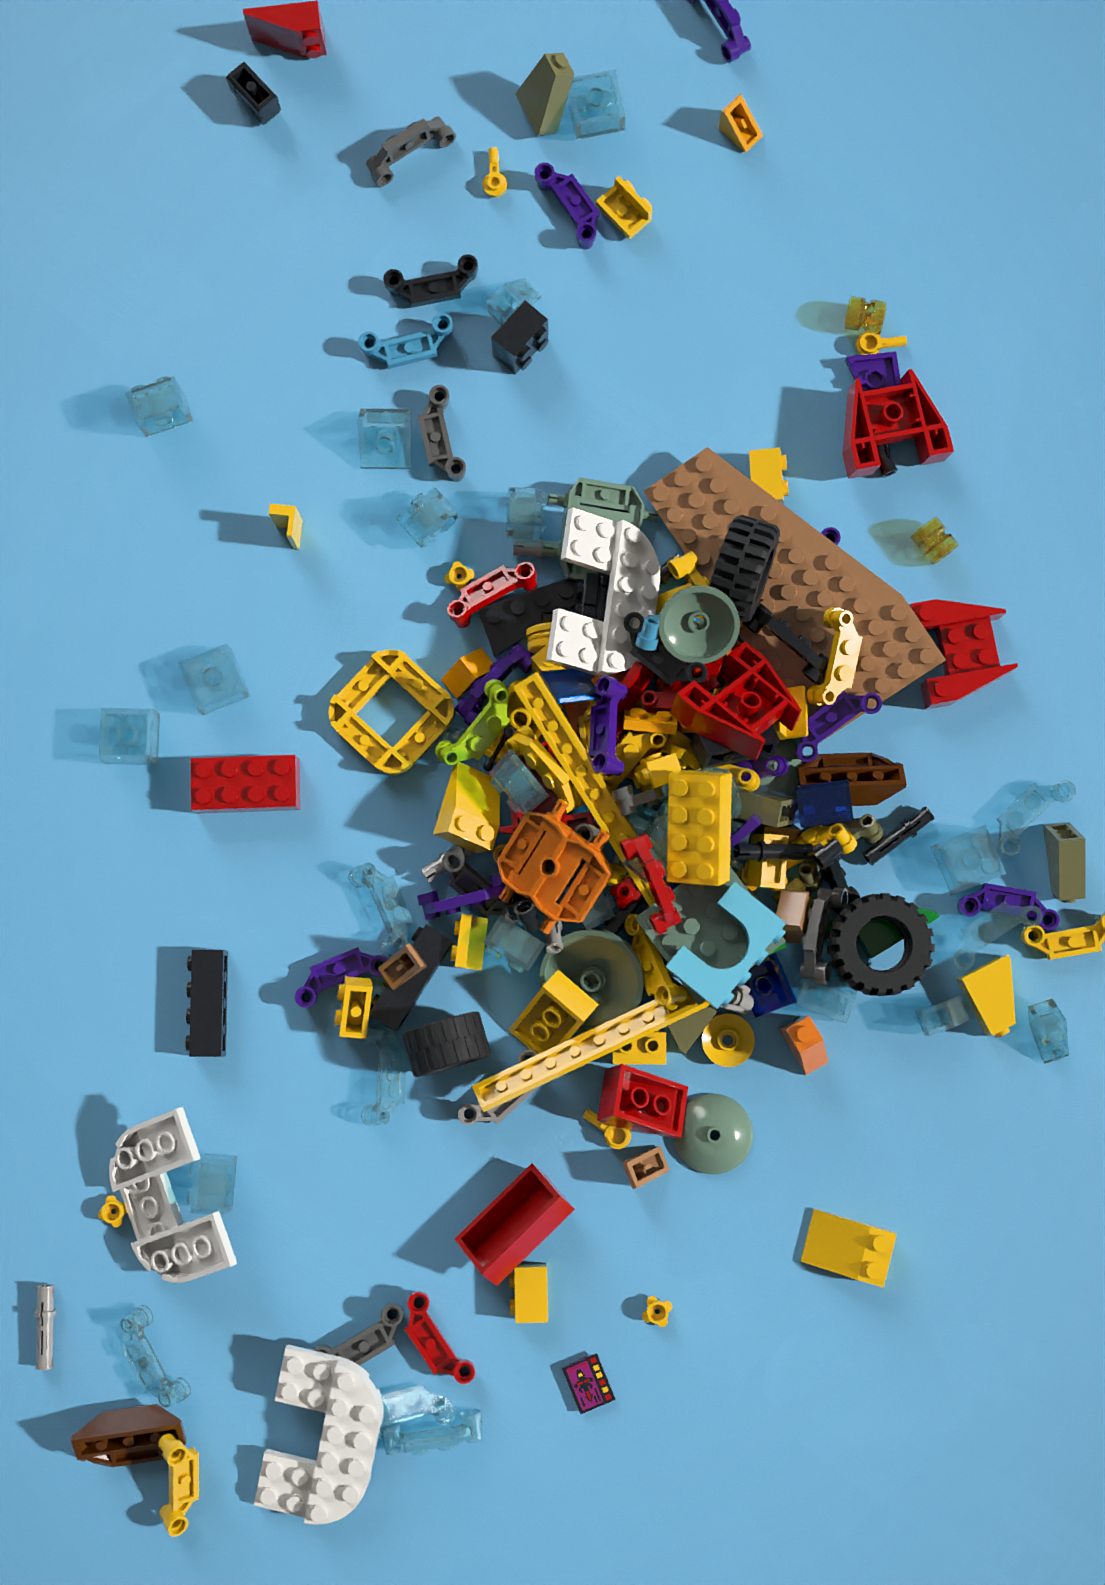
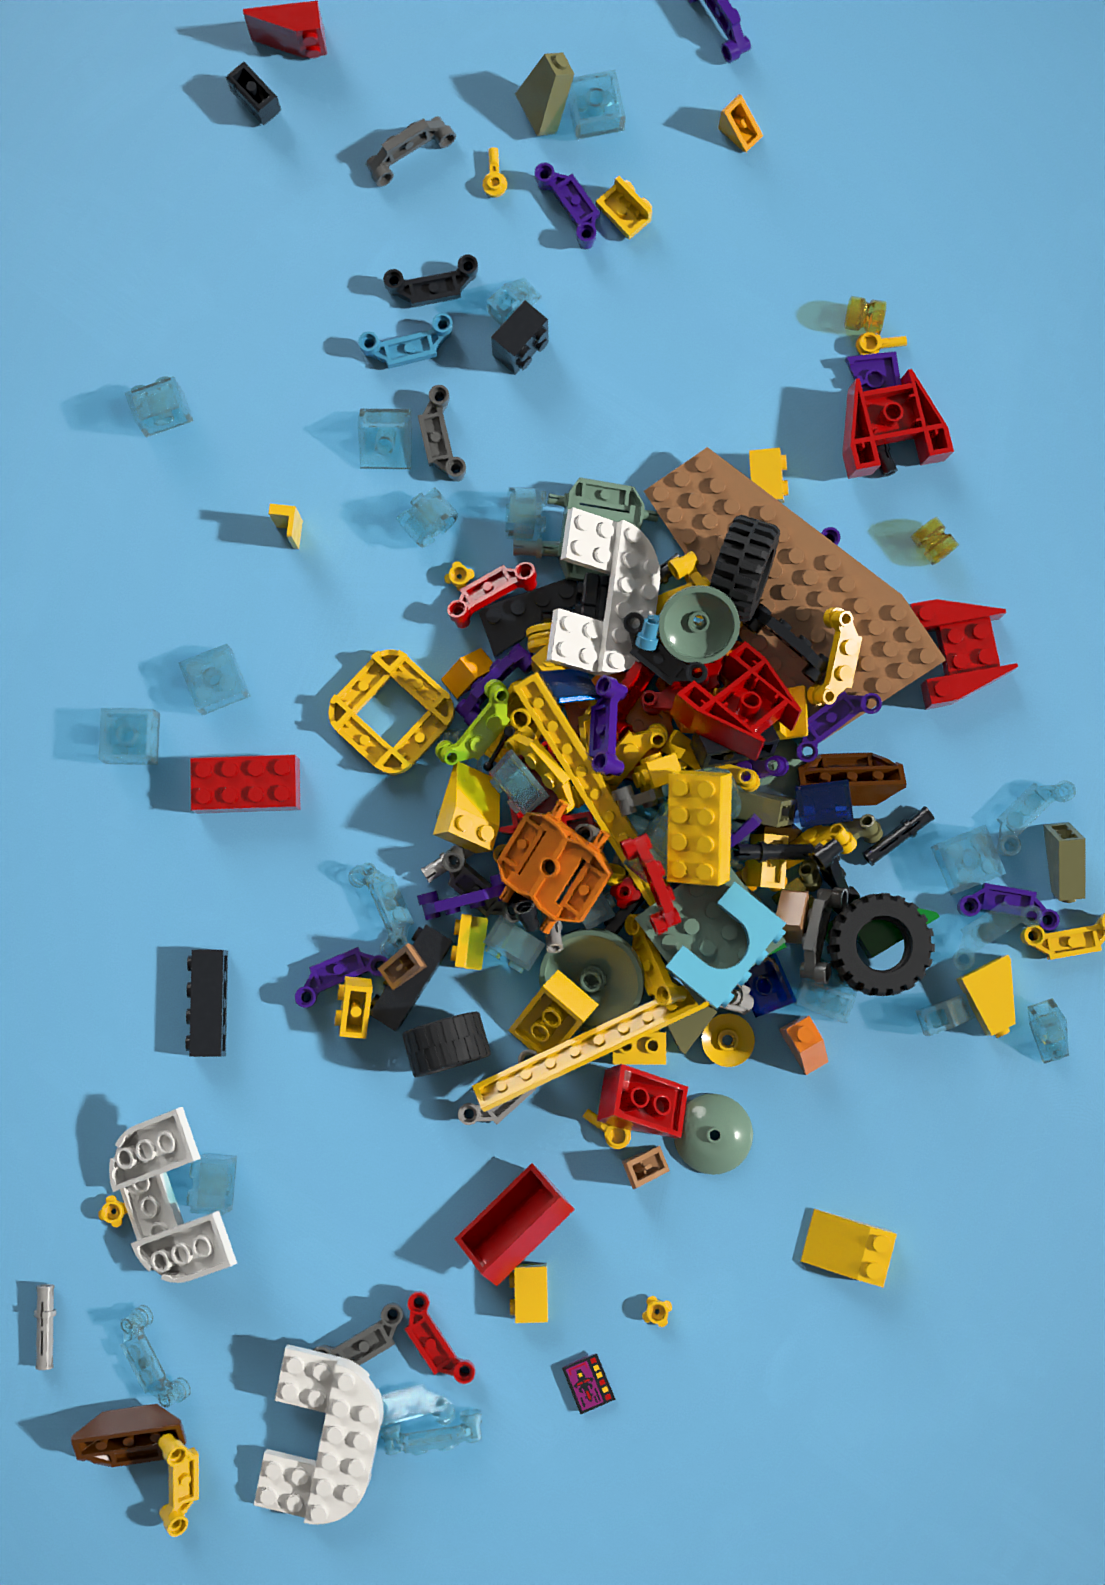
clear light blue plate [361,1024,407,1127] -> none
light orange plate [623,708,678,735] -> none

